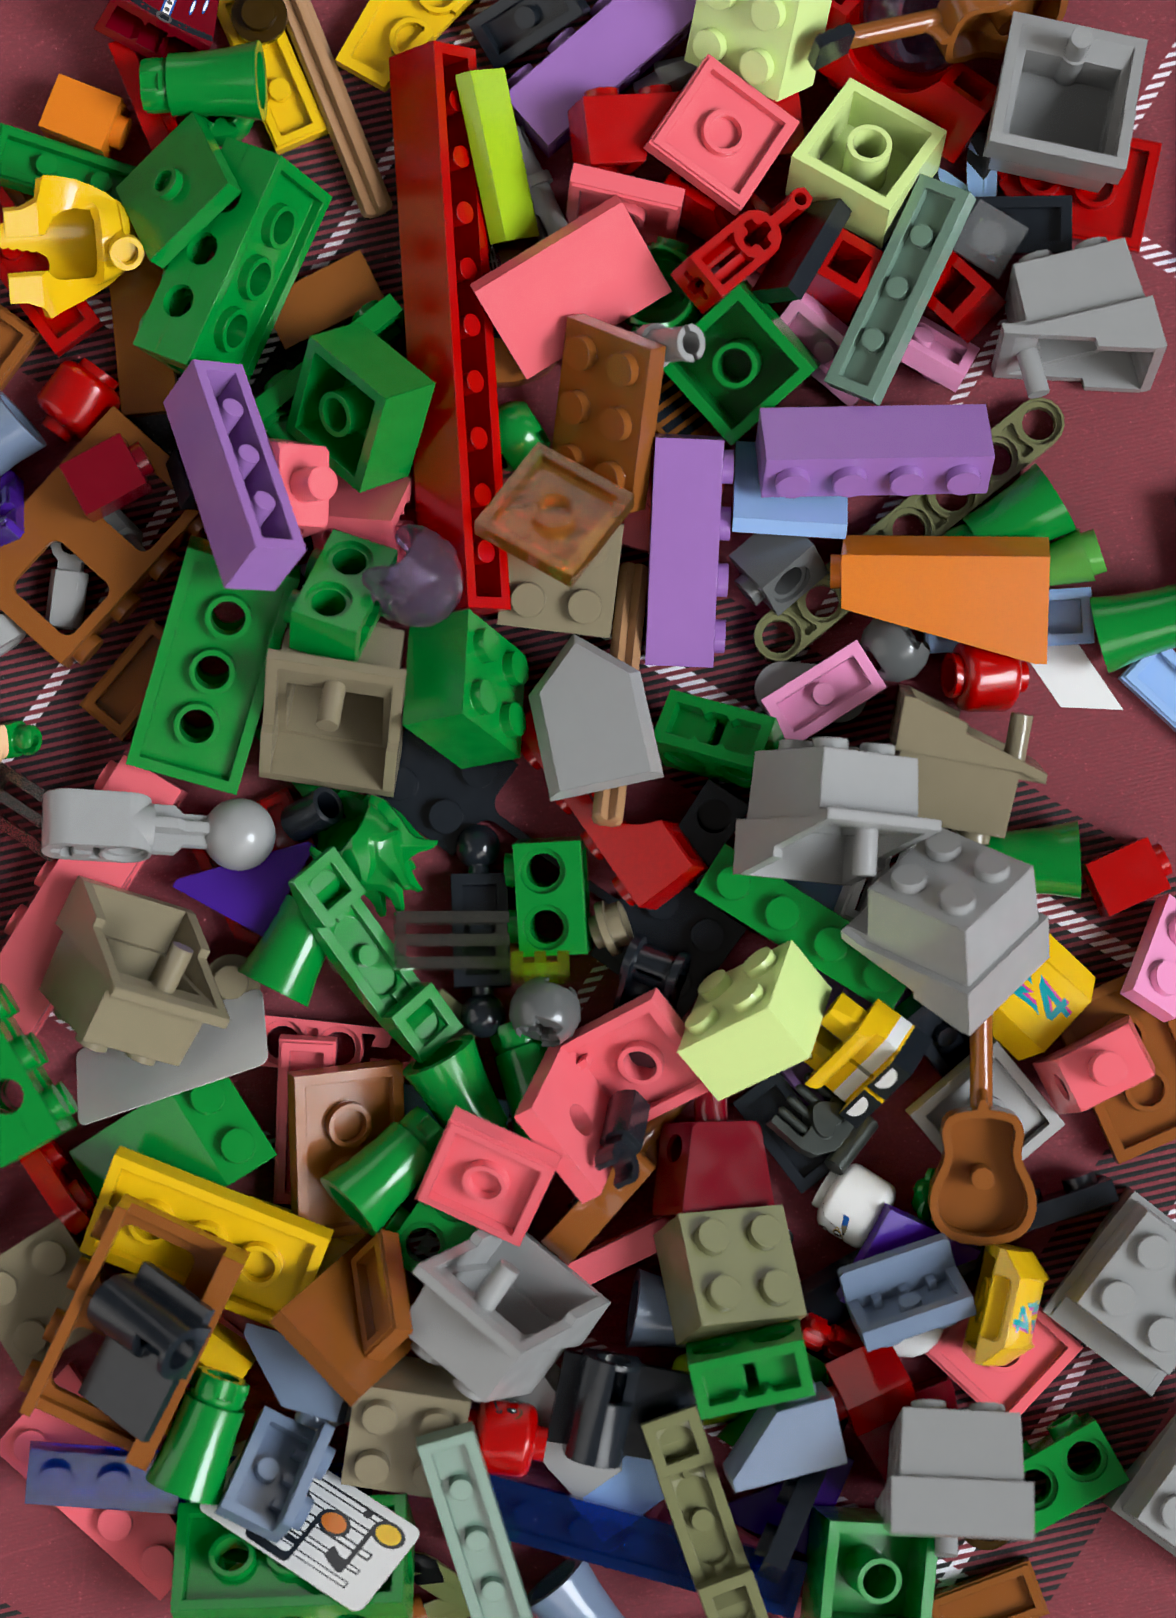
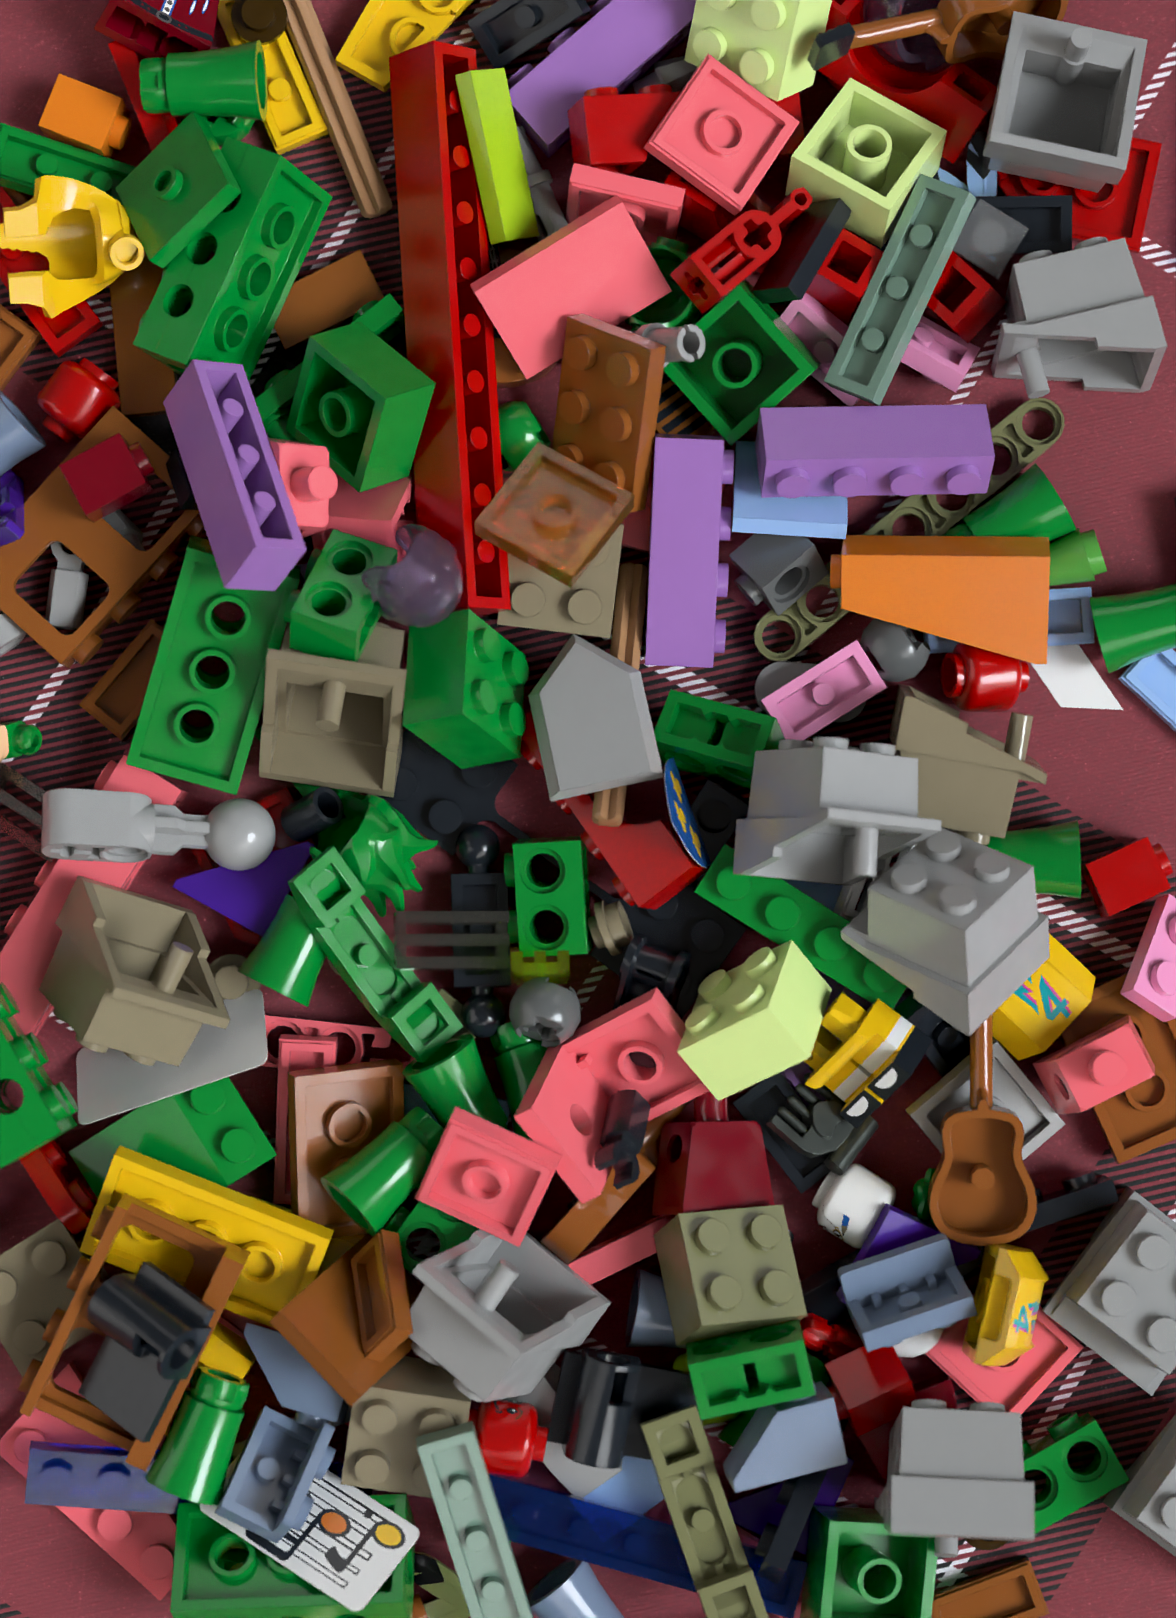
none -> blue sticker [664,757,711,867]

